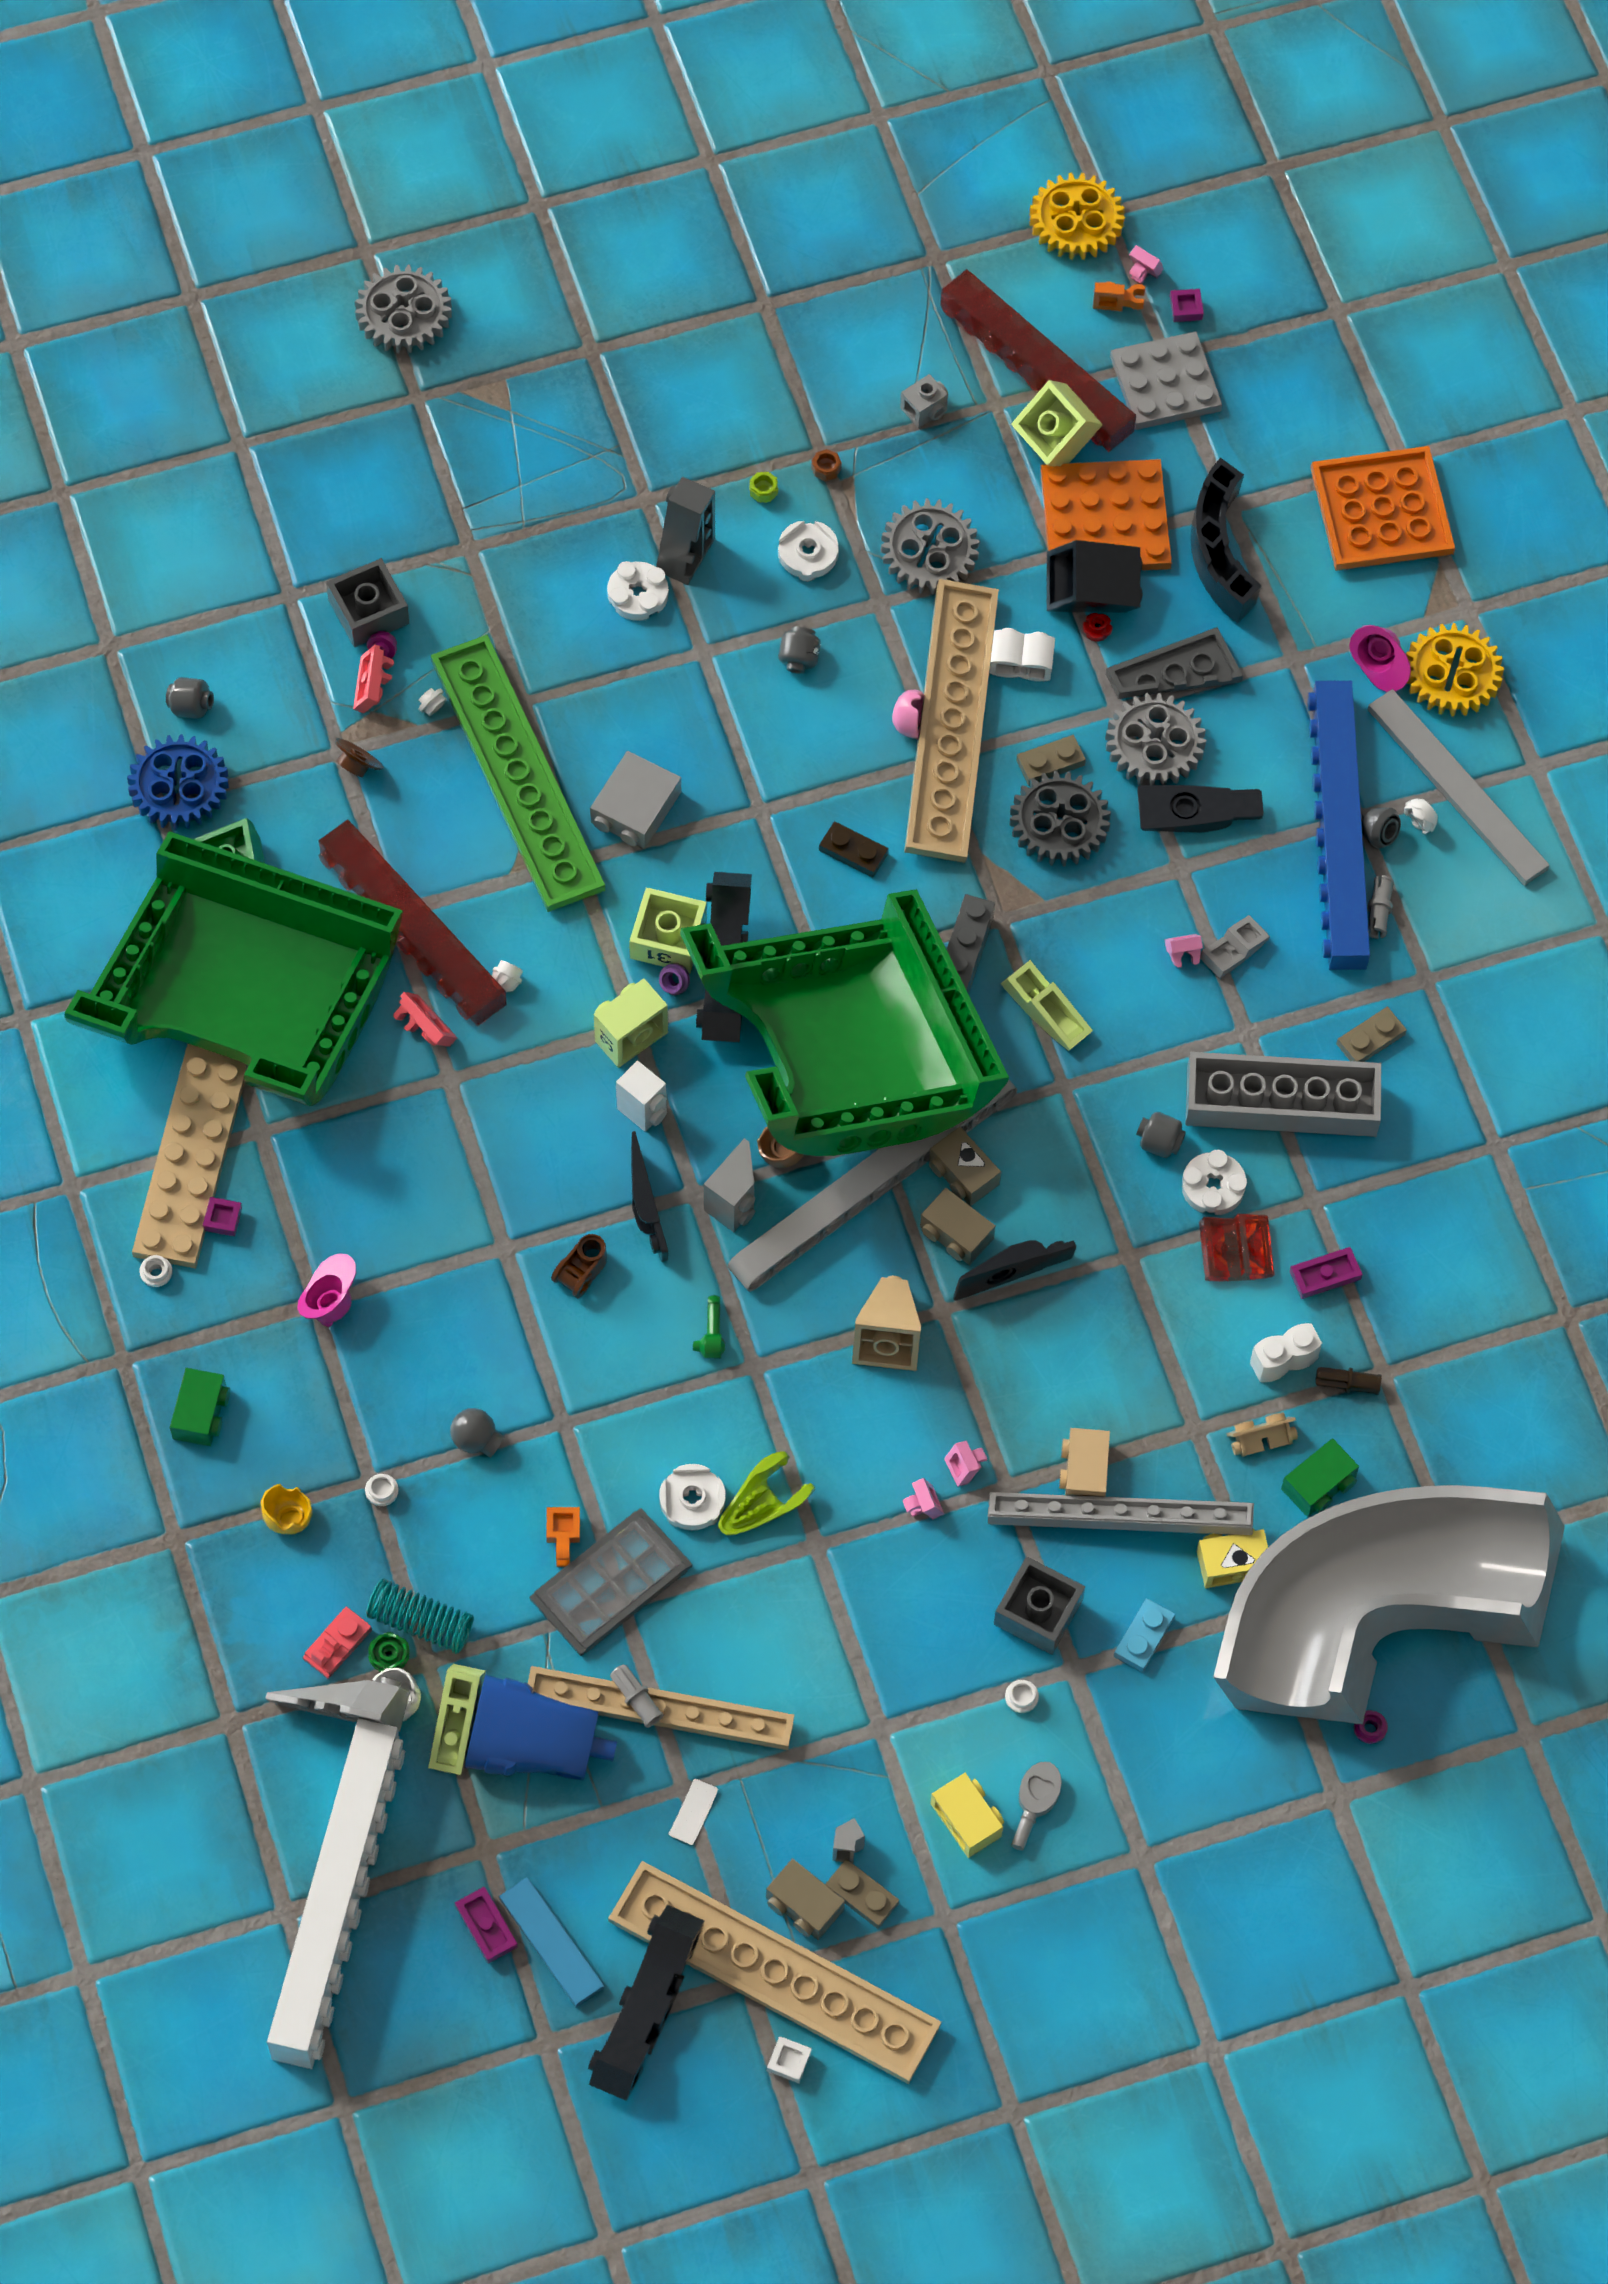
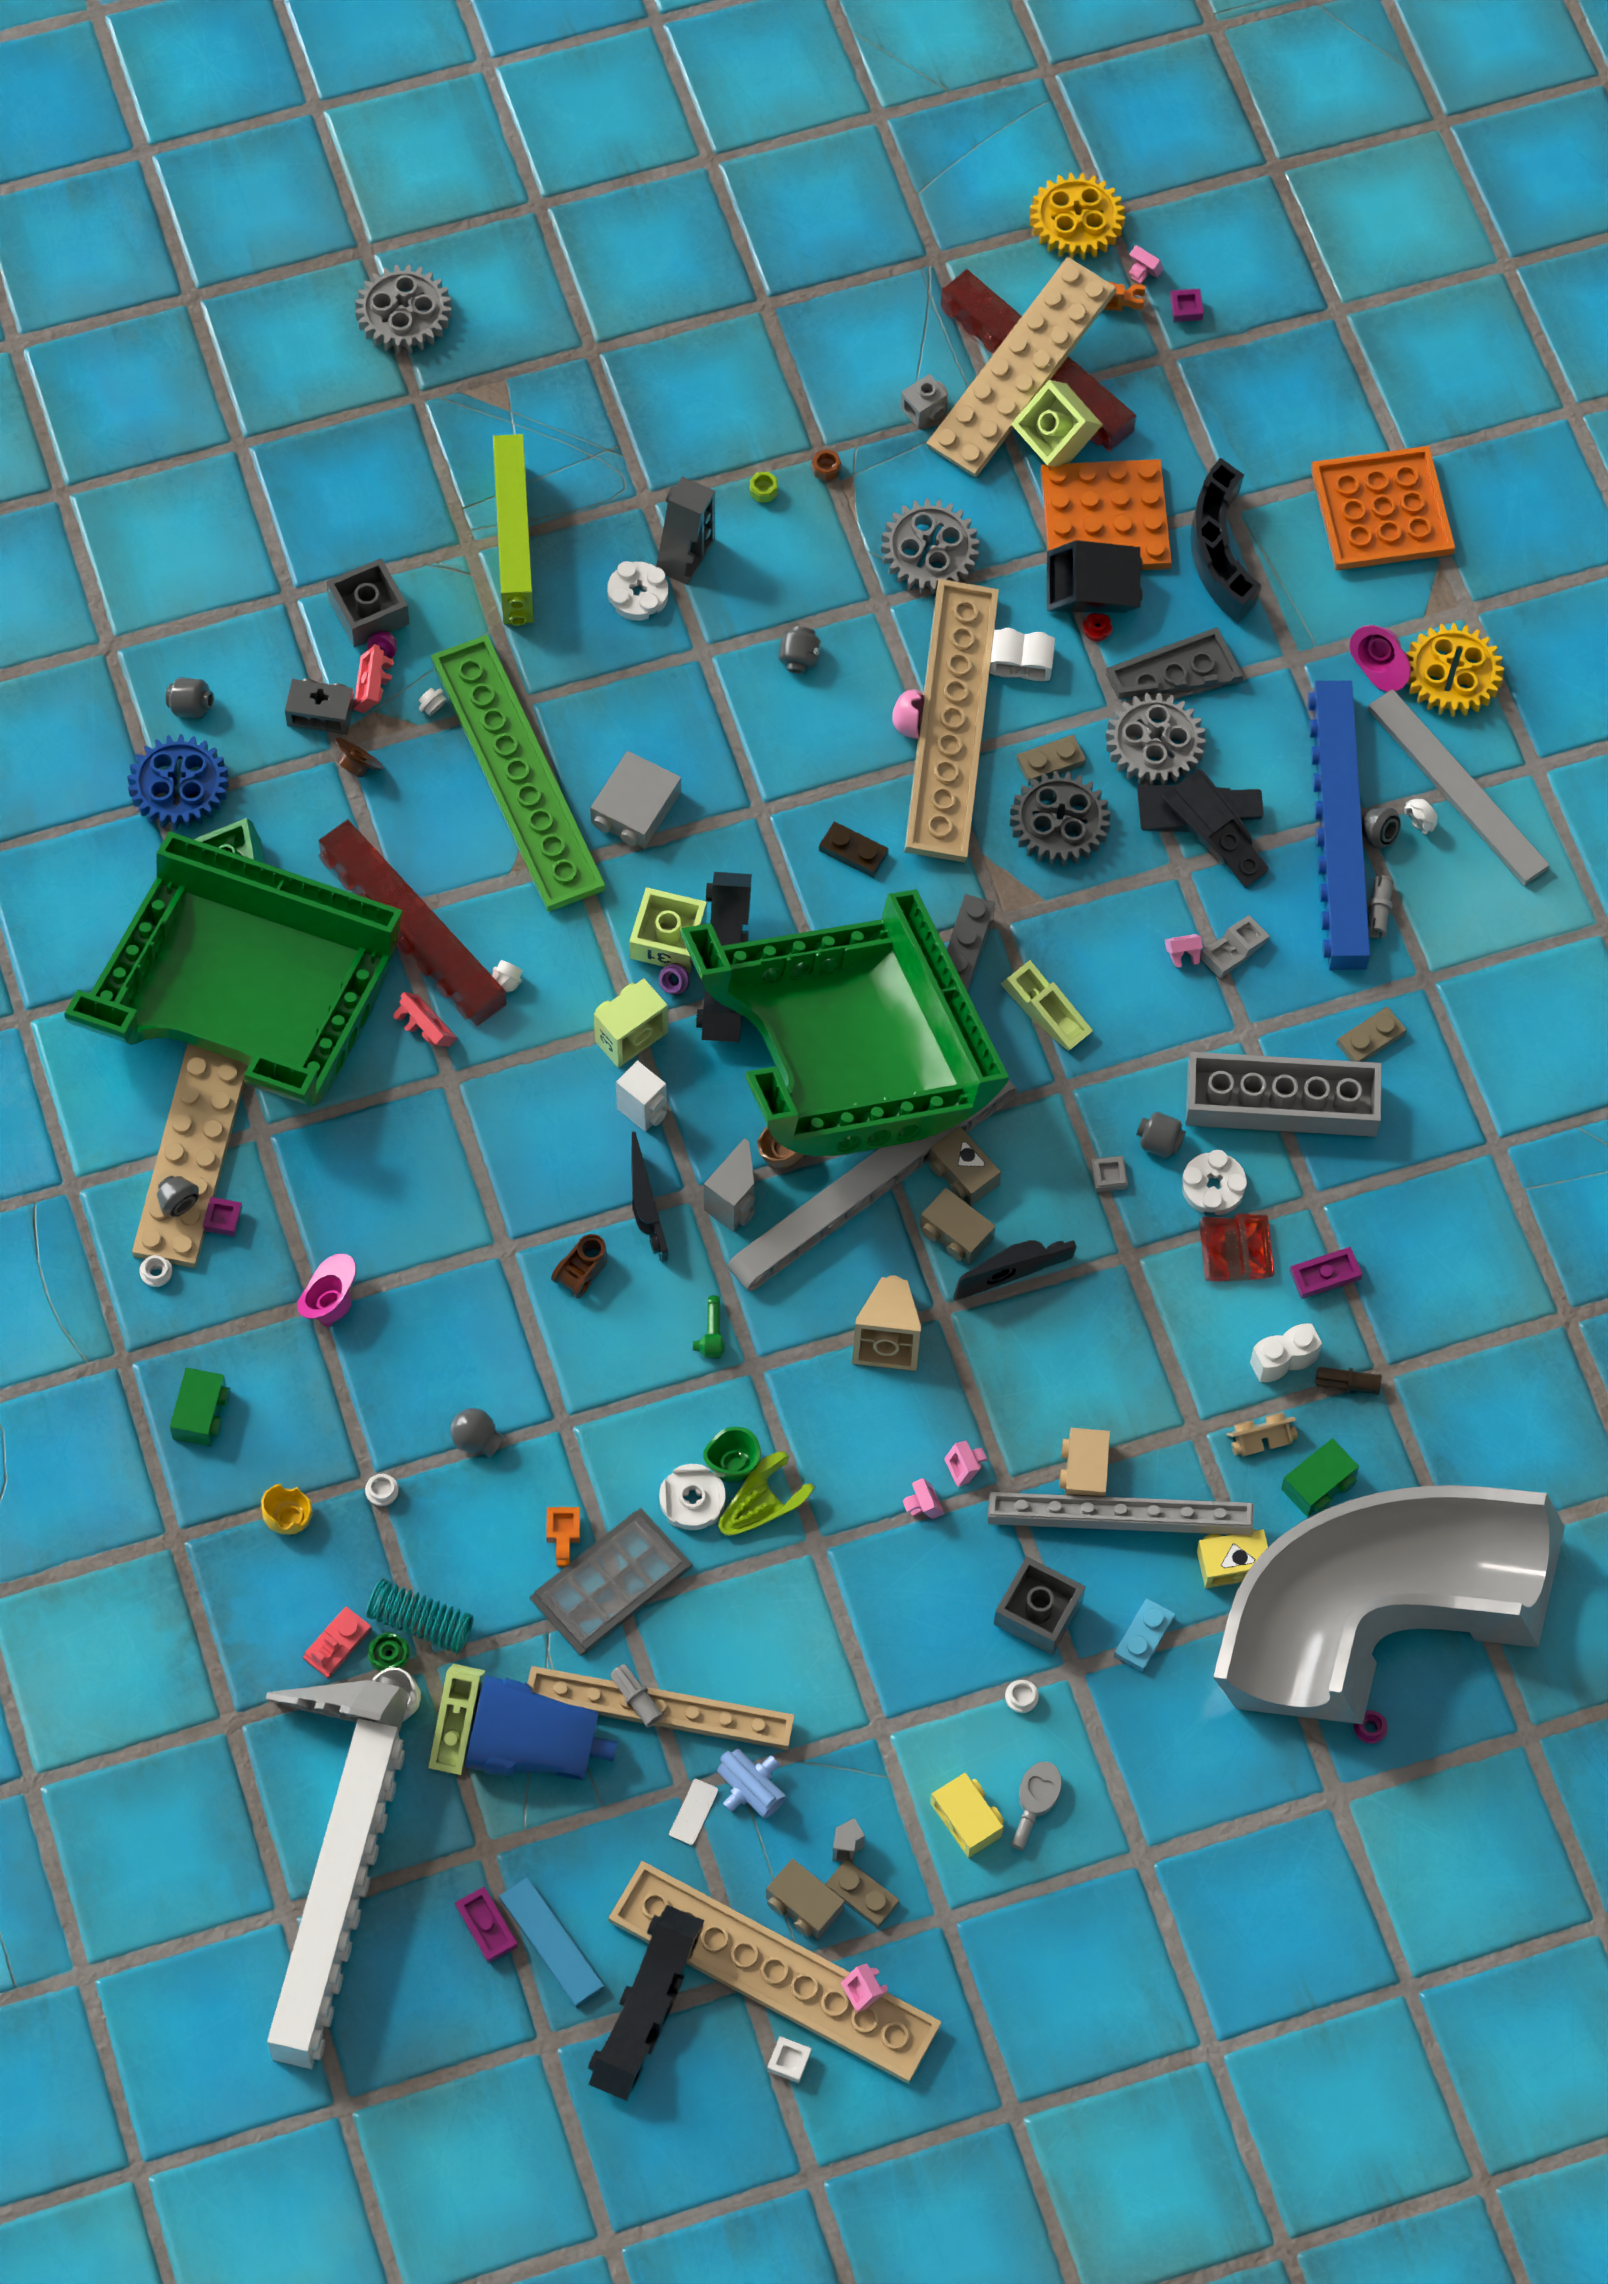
white plate [778,521,839,582] -> none
light grey plate [1110,331,1222,430] -> none
none -> dark grey cone [157,1176,199,1217]
none -> dark grey brick [285,679,354,735]
none -> lime brick [493,434,534,626]
none -> green helmet [703,1427,761,1483]
none -> light blue pin [717,1749,786,1819]
none -> bright pink tile [841,1963,888,2012]
none -> tan plate [927,257,1117,478]
none -> light grey tile [1091,1156,1128,1193]
none -> black piece [1163,769,1269,888]

